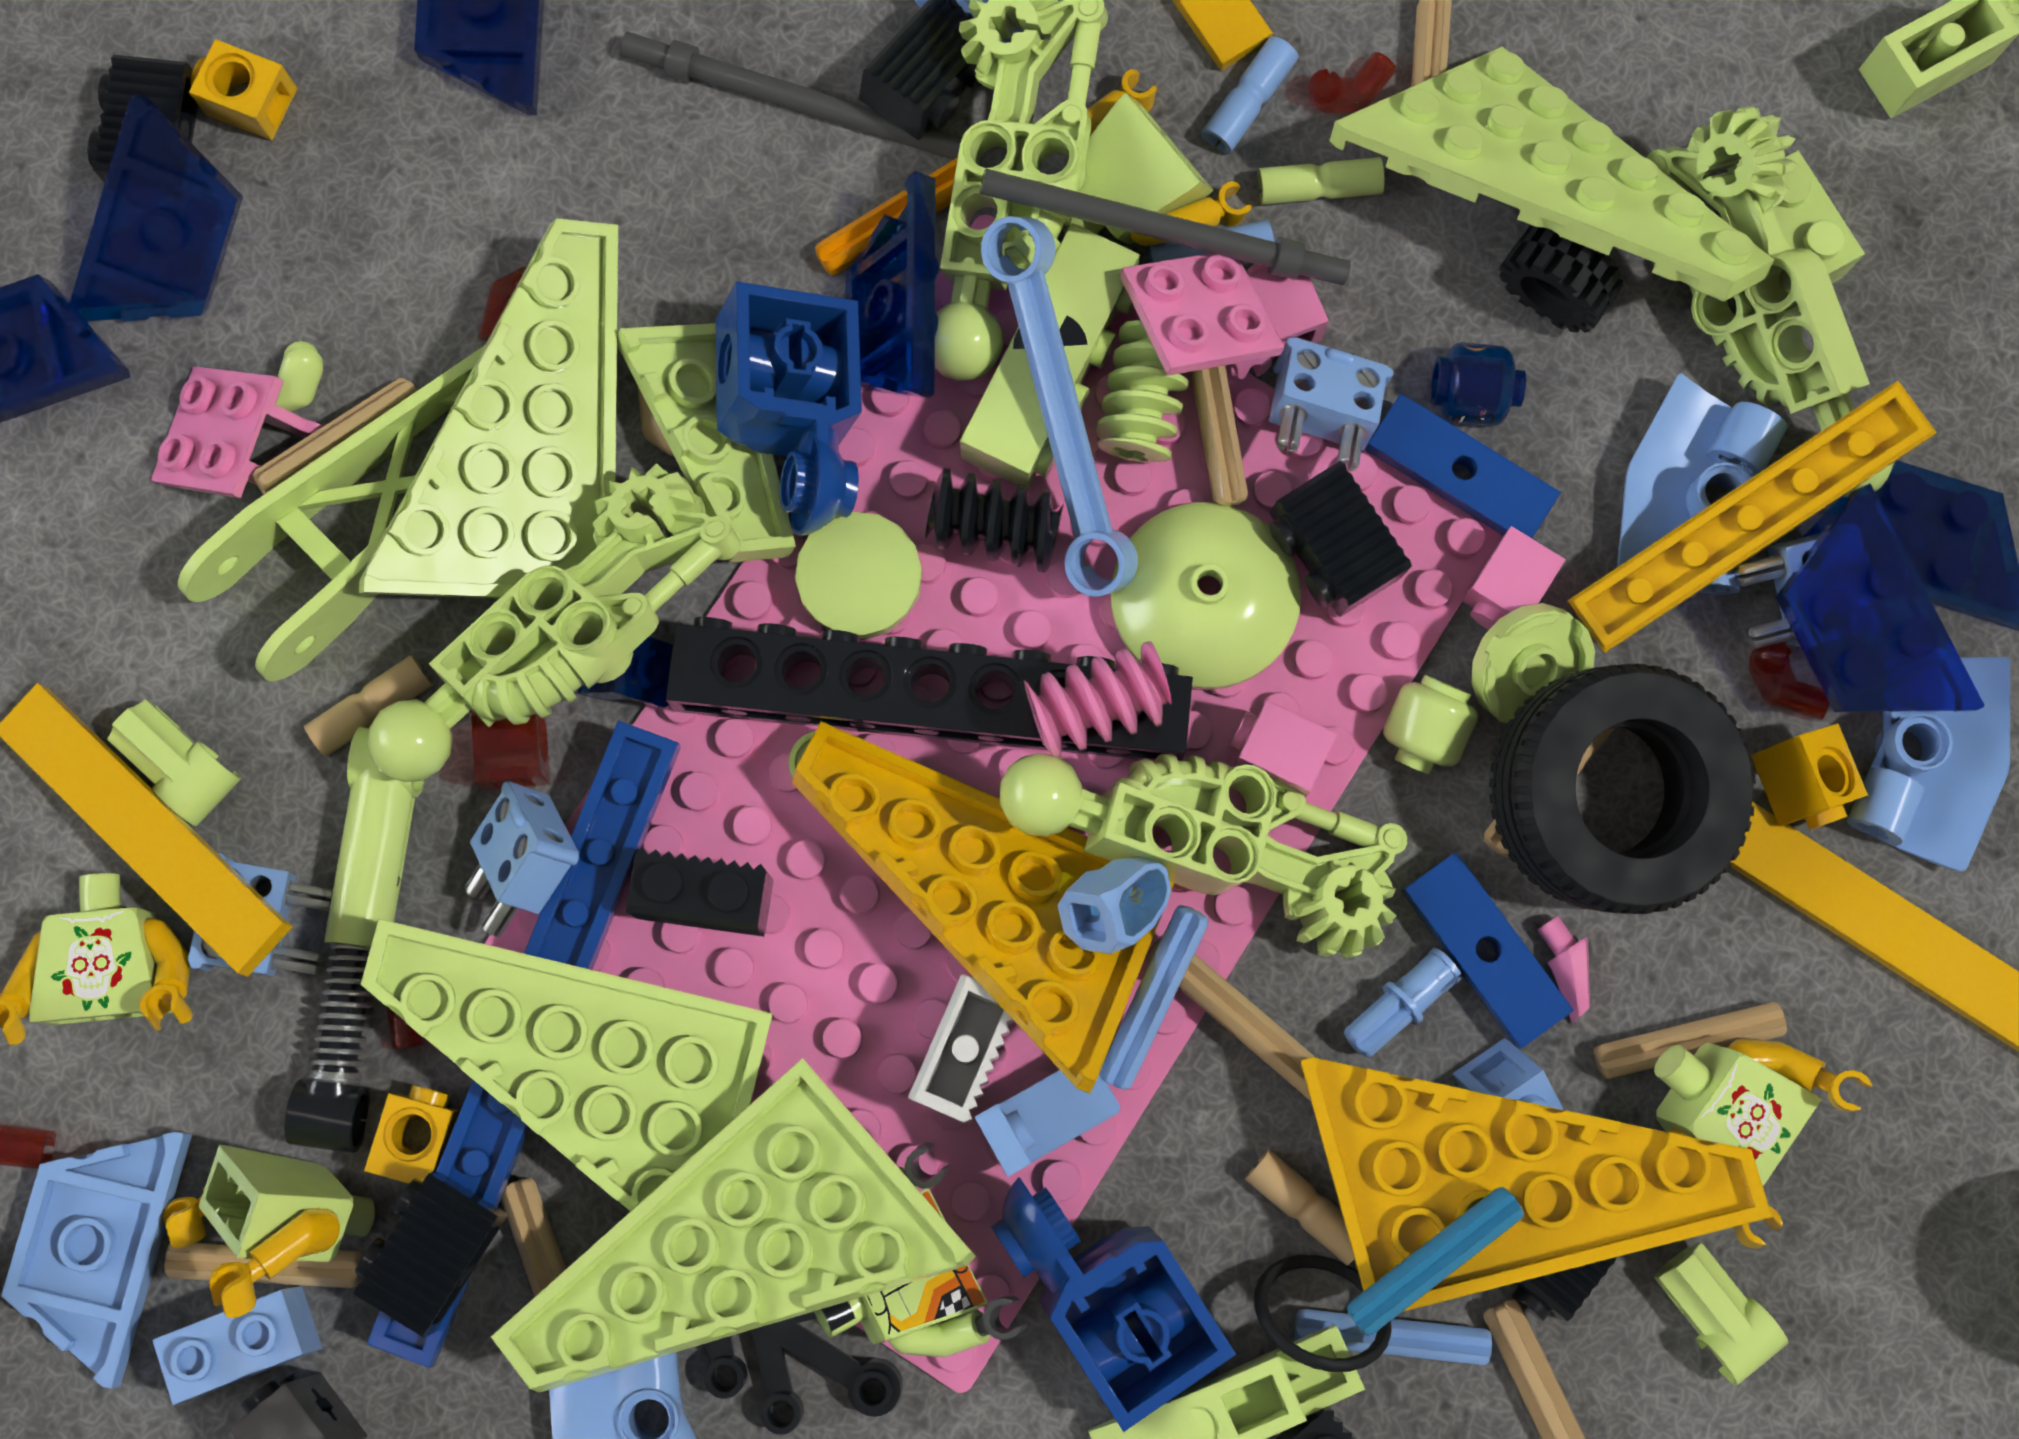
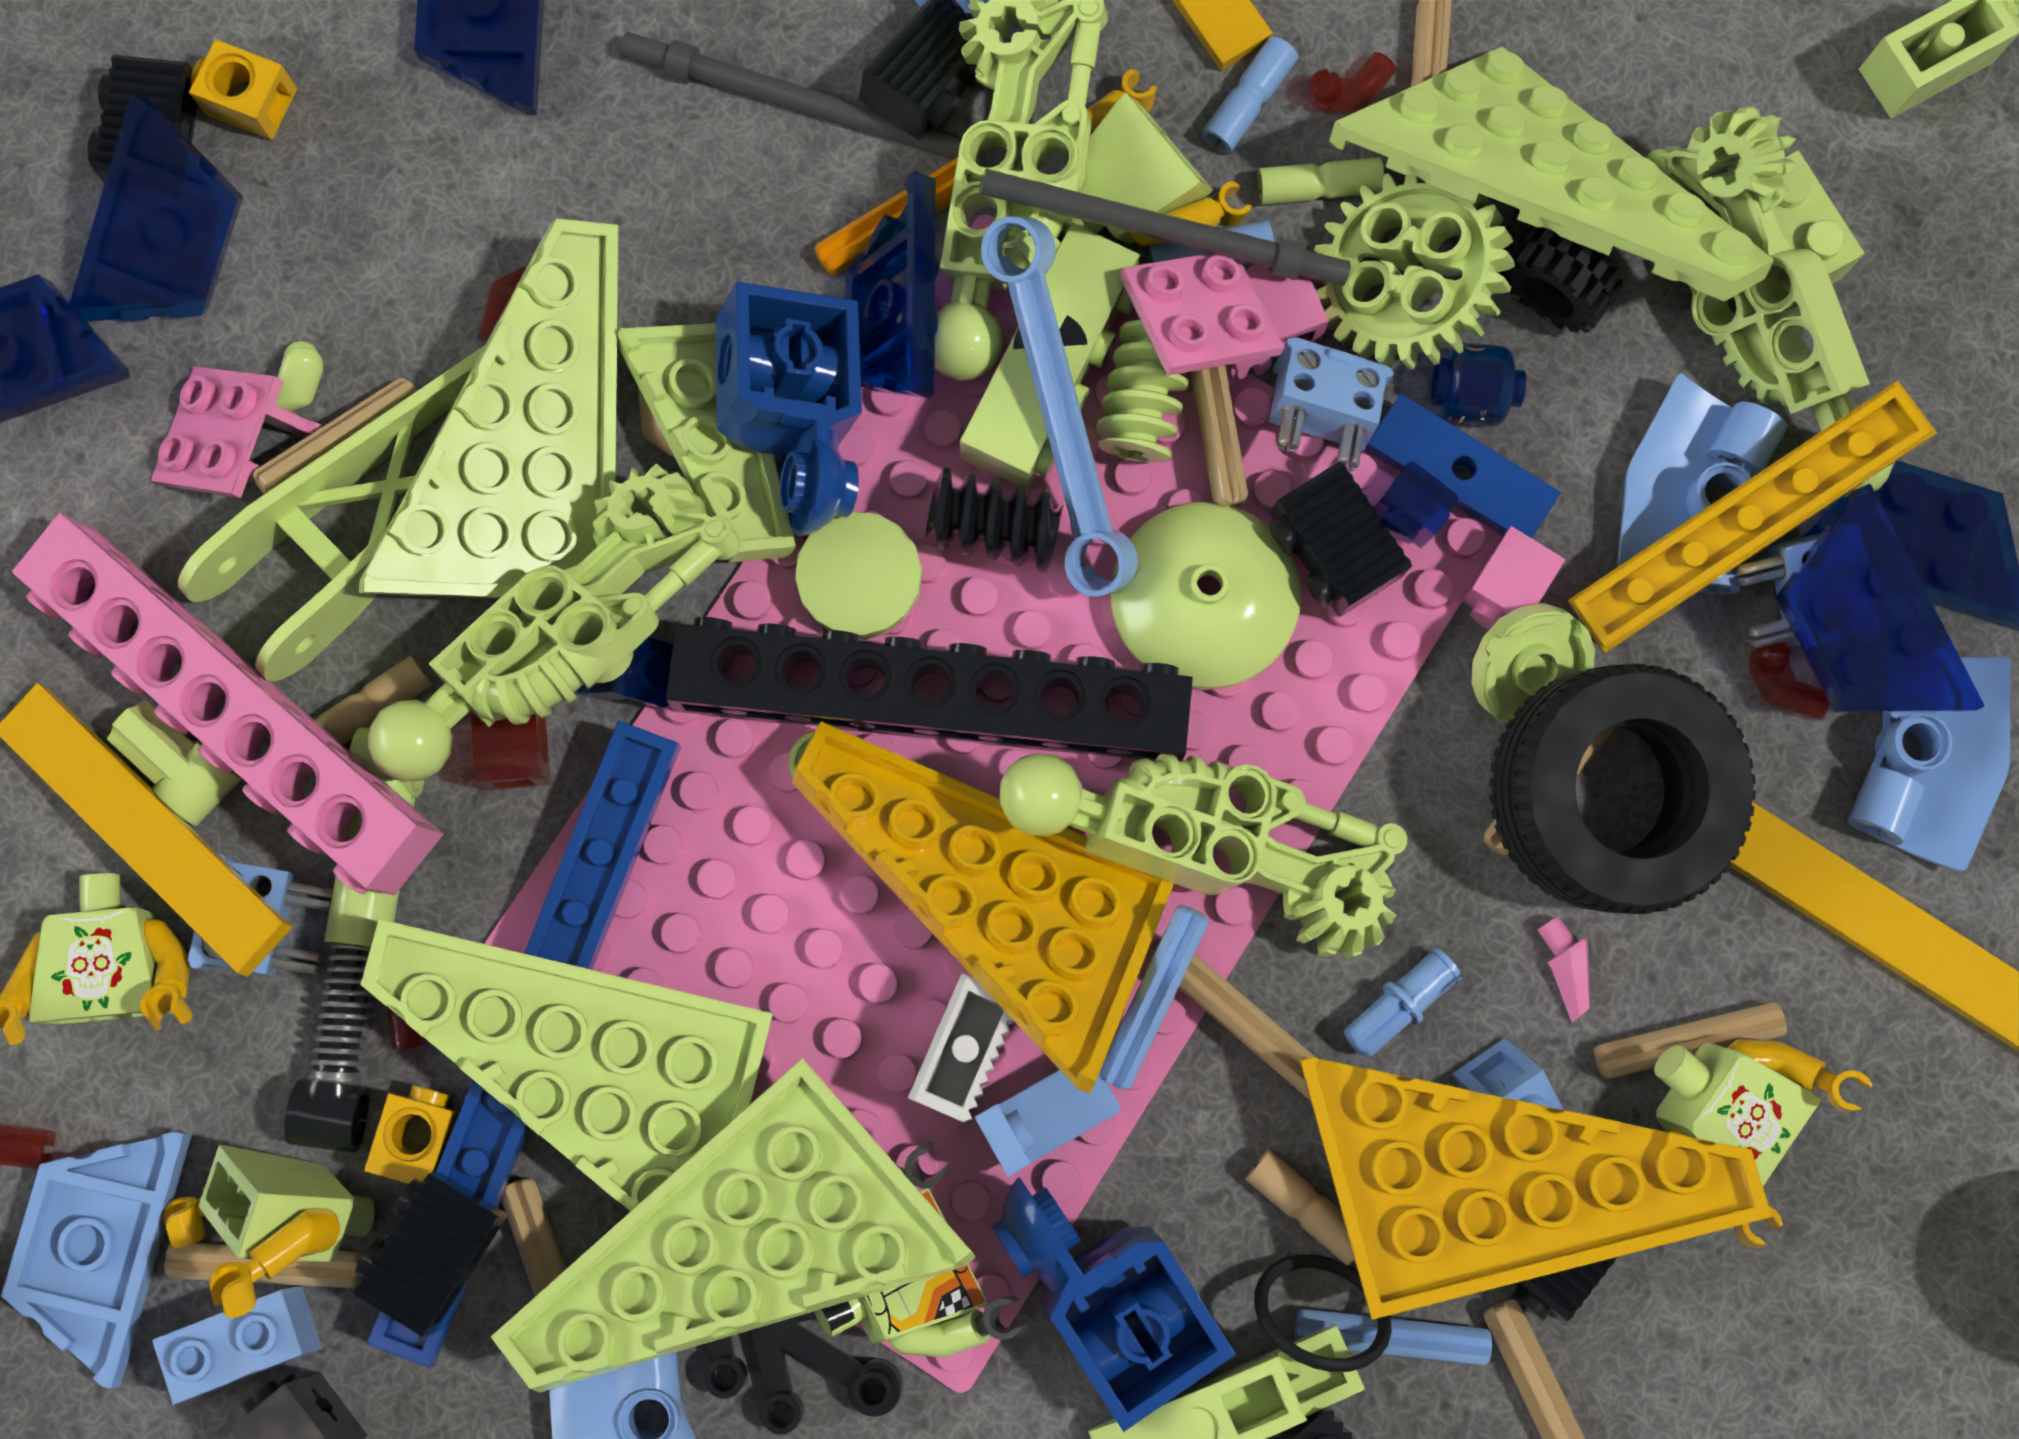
light blue piece [464,781,579,937] -> none
black brick [626,848,774,937] -> none
bright pink piece [1024,641,1172,757] -> none
light blue rock [1057,857,1171,954] -> none
bright pink brick [1230,700,1338,797] -> none
dark azure axle [1347,1187,1524,1336] -> none
yellowish green head [1383,675,1478,774] -> none
blue tile [1401,852,1574,1049] -> none
yellowish green piece [1653,1242,1789,1386] -> none
yellow brick [1750,723,1868,830] -> none
none -> bright pink brick [12,512,444,895]
none -> yellowish green gear [1313,173,1515,370]
none -> clear blue bracket [1374,461,1458,549]

